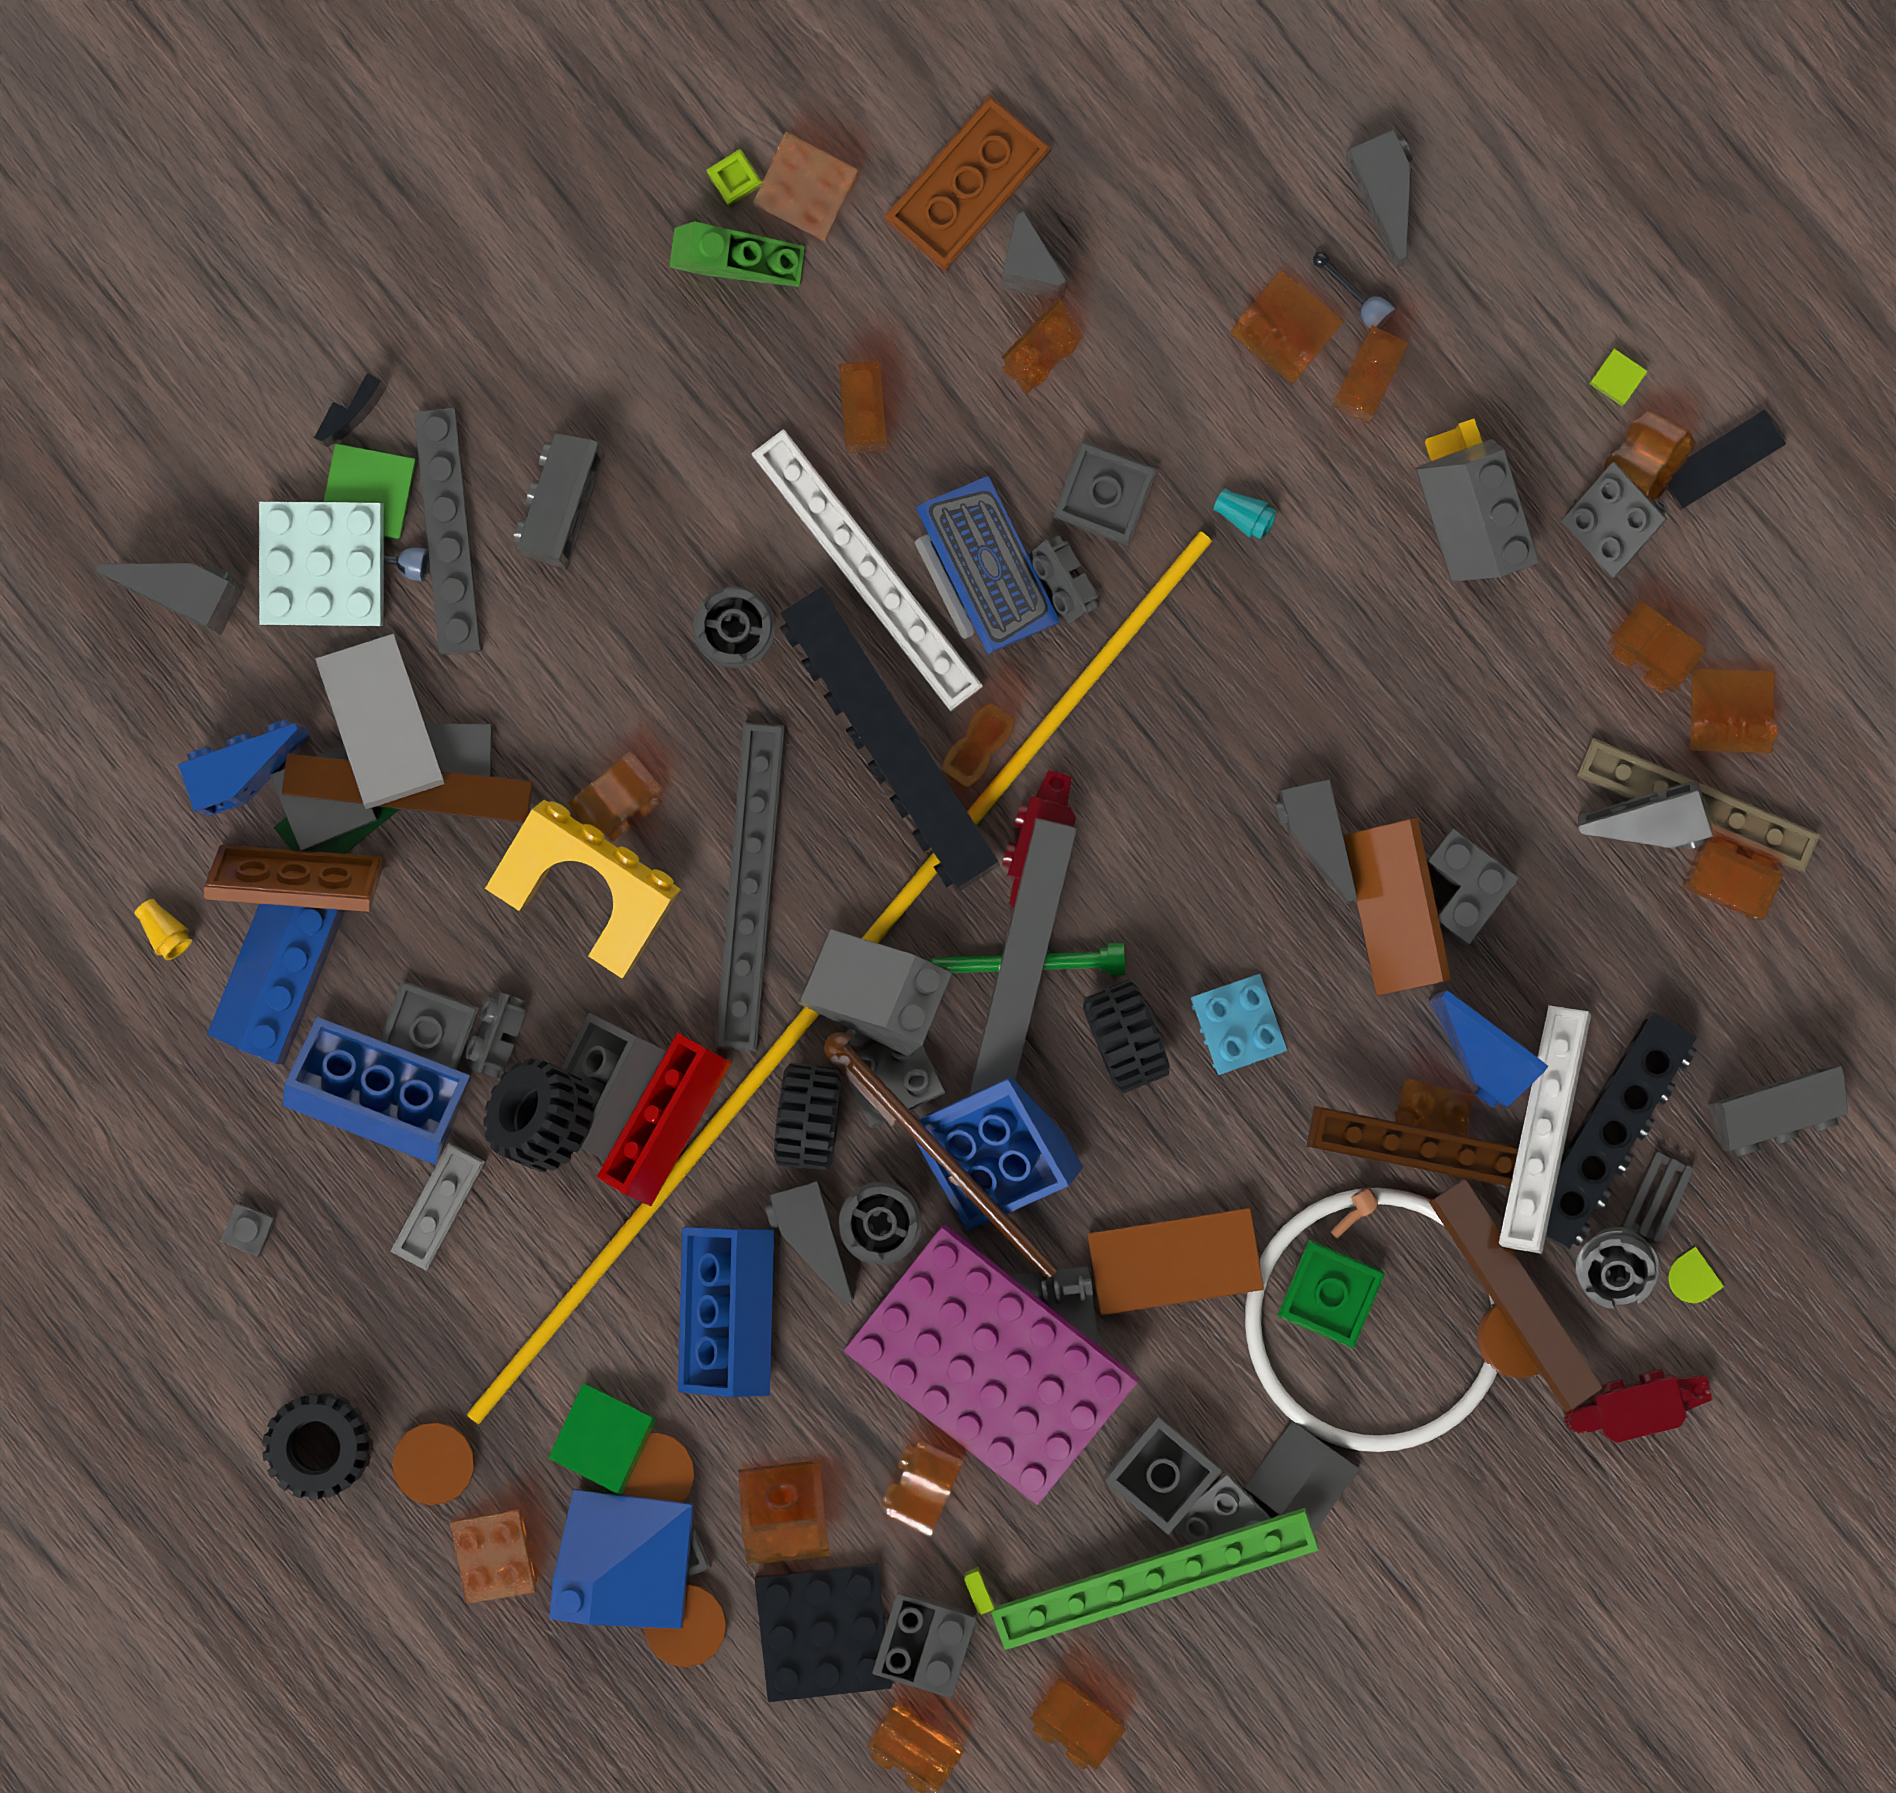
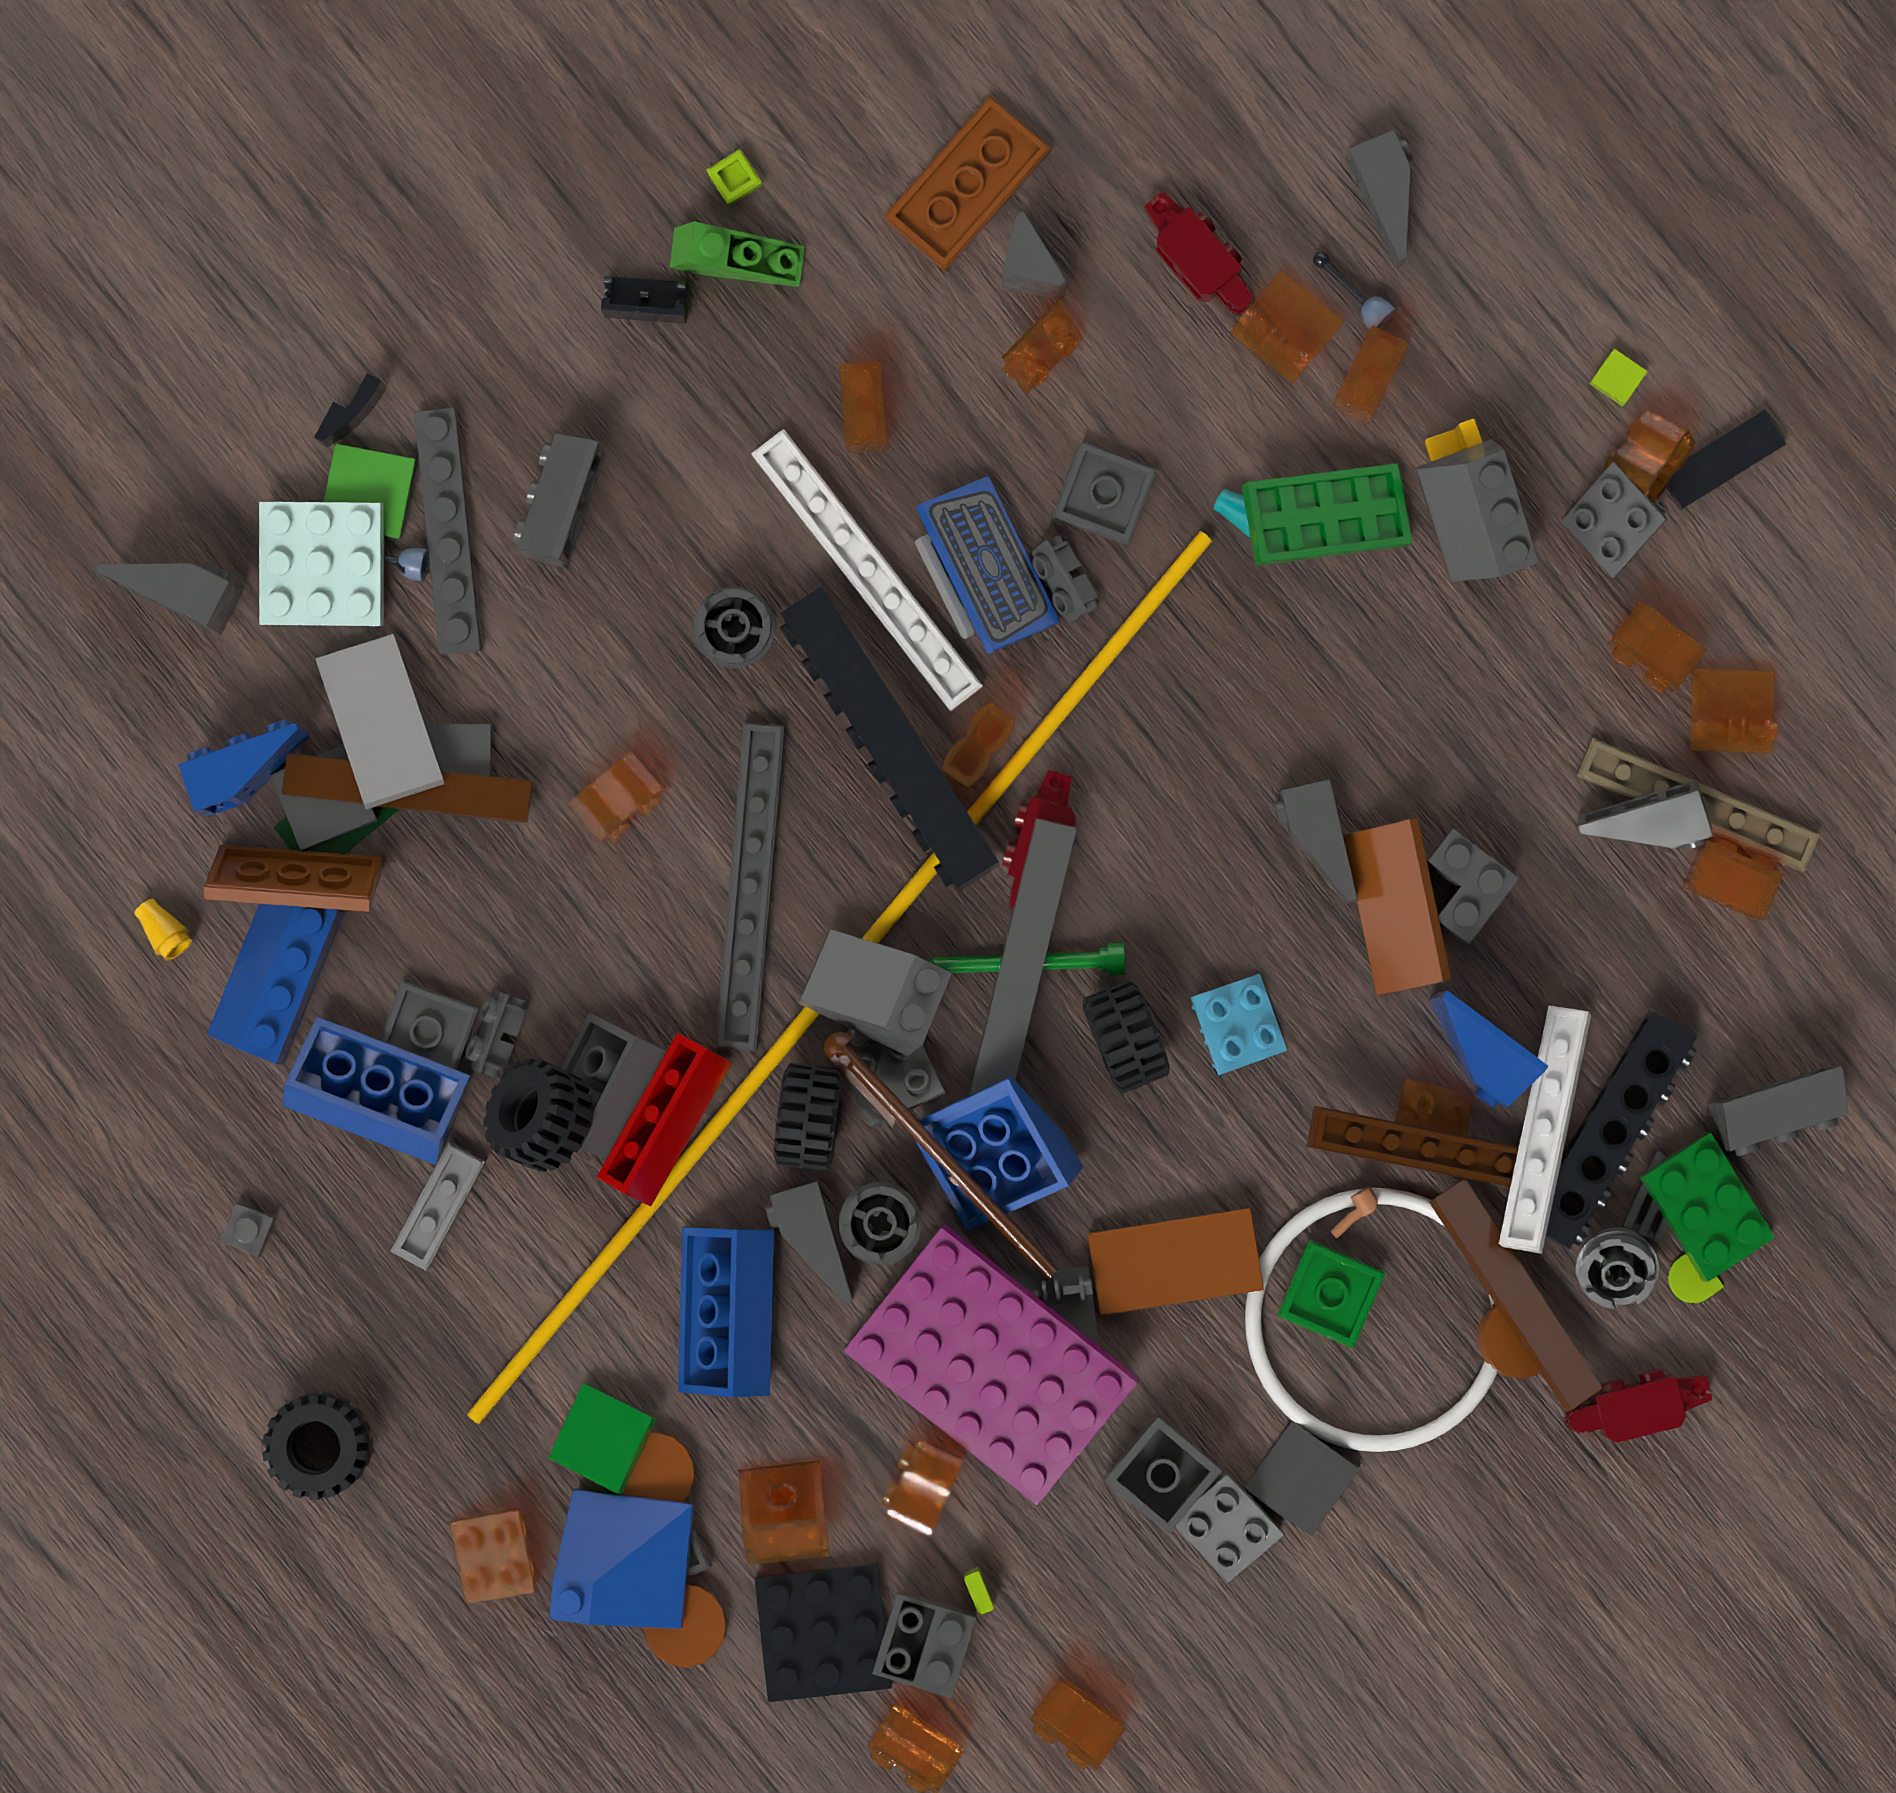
dark orange tile [392,1422,476,1505] -> none
yellow arch [485,800,681,979] -> none
clear orange hinge [753,131,858,241] -> none
bright green plate [991,1507,1319,1650] -> none
none -> black hinge [601,276,689,324]
none -> dark red hinge [1144,191,1252,316]
none -> green plate [1241,463,1412,566]
none -> green plate [1639,1133,1775,1282]

